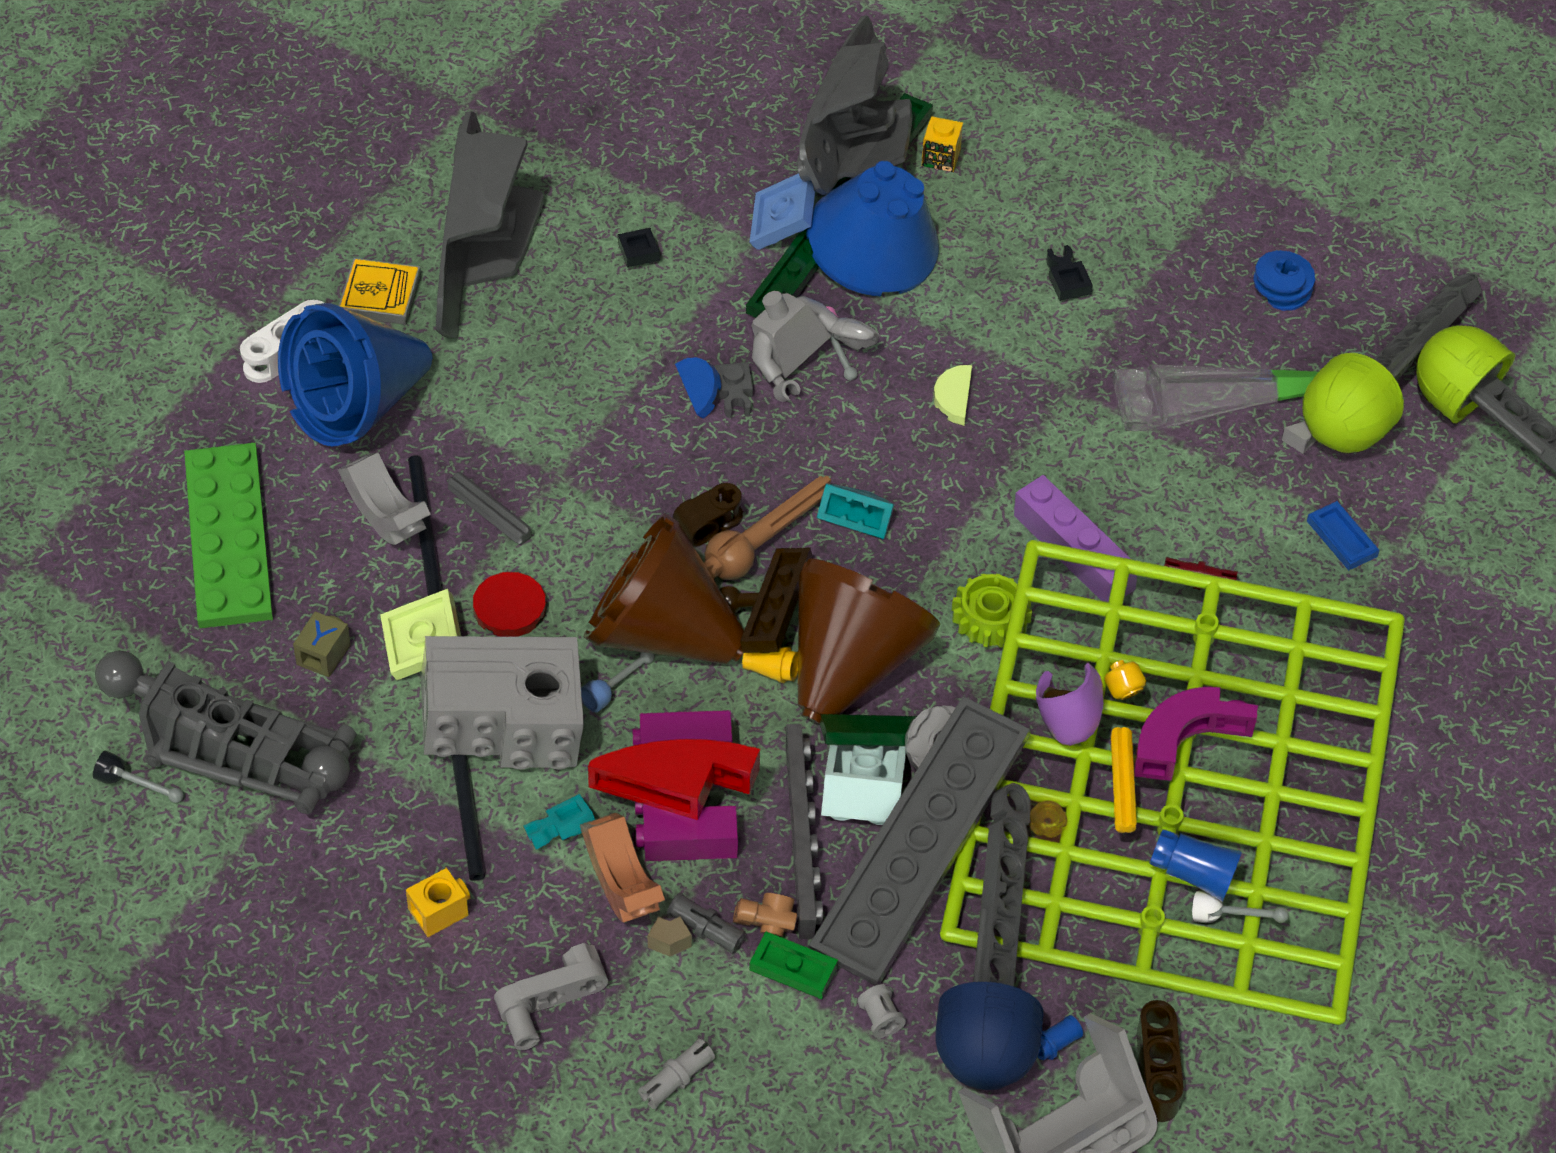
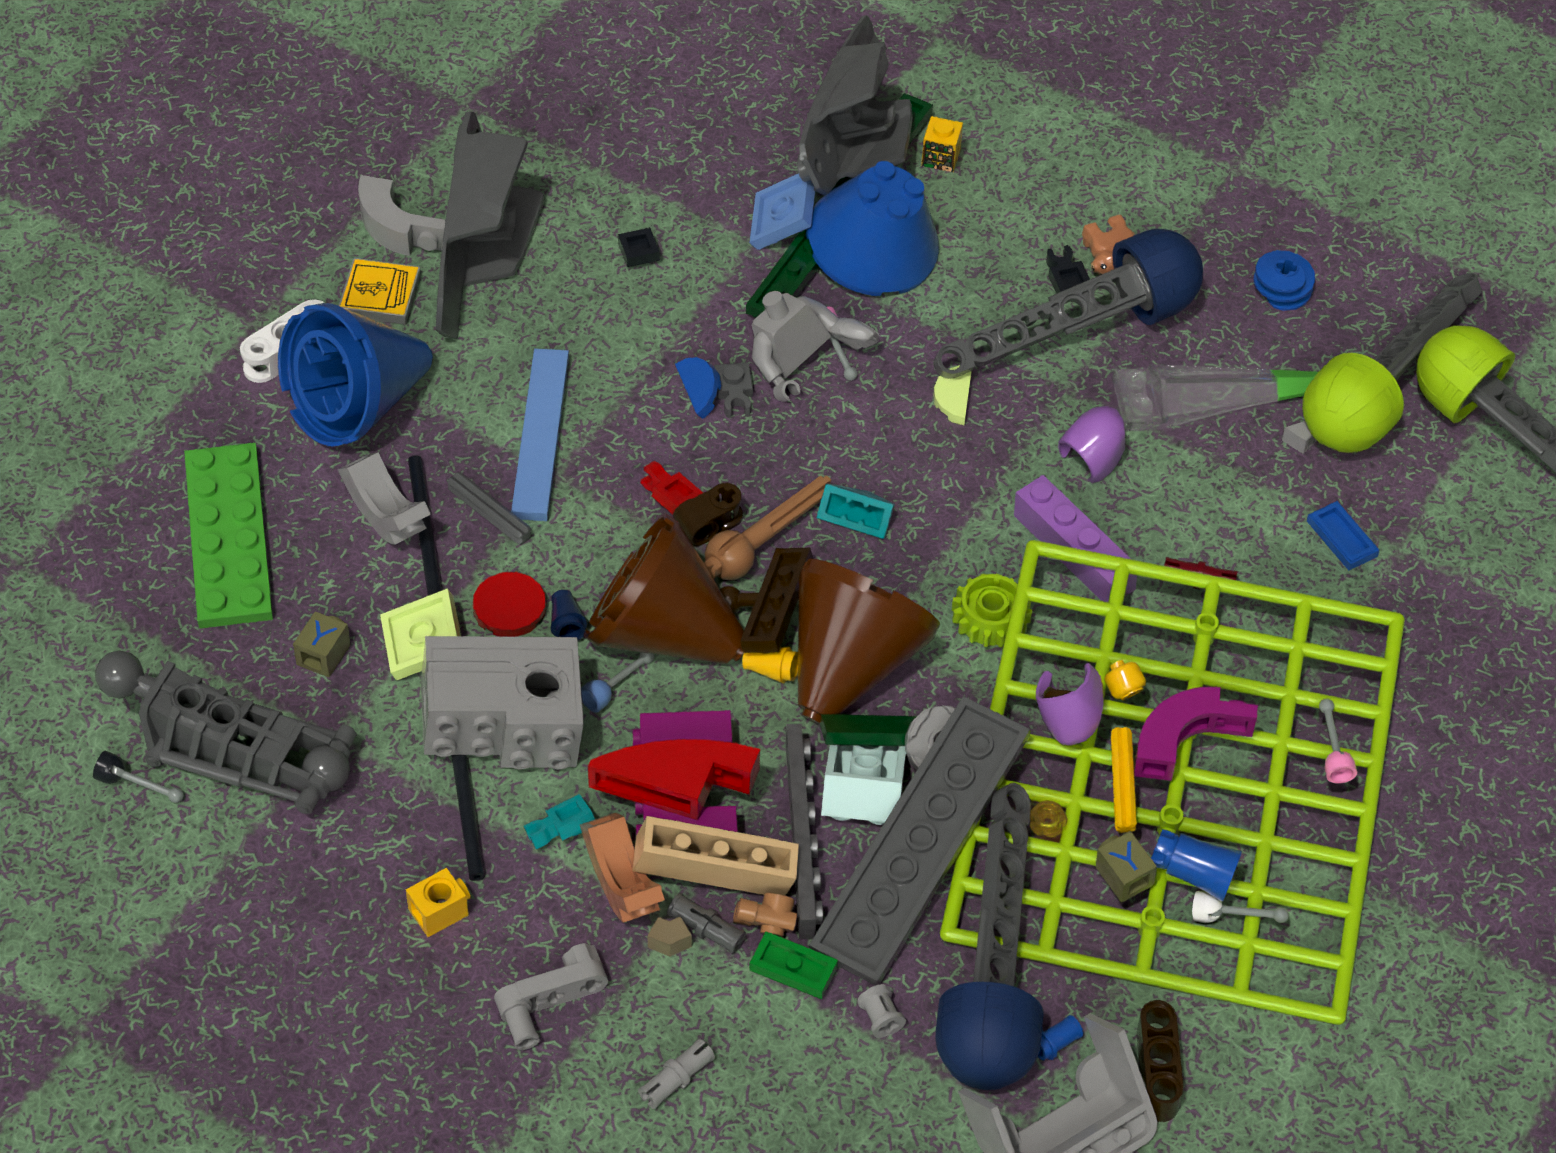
none -> light grey arch [358,175,445,256]
none -> medium blue tile [511,348,569,521]
none -> dark blue cone [551,589,587,641]
none -> tan brick [633,816,799,896]
none -> red plate [640,461,703,515]
none -> piece [934,229,1203,379]
none -> medium lavender piece [1058,406,1125,483]
none -> nougat animal [1082,215,1135,275]
none -> olive brick [1095,831,1157,903]
none -> bright pink hinge [1319,699,1357,784]

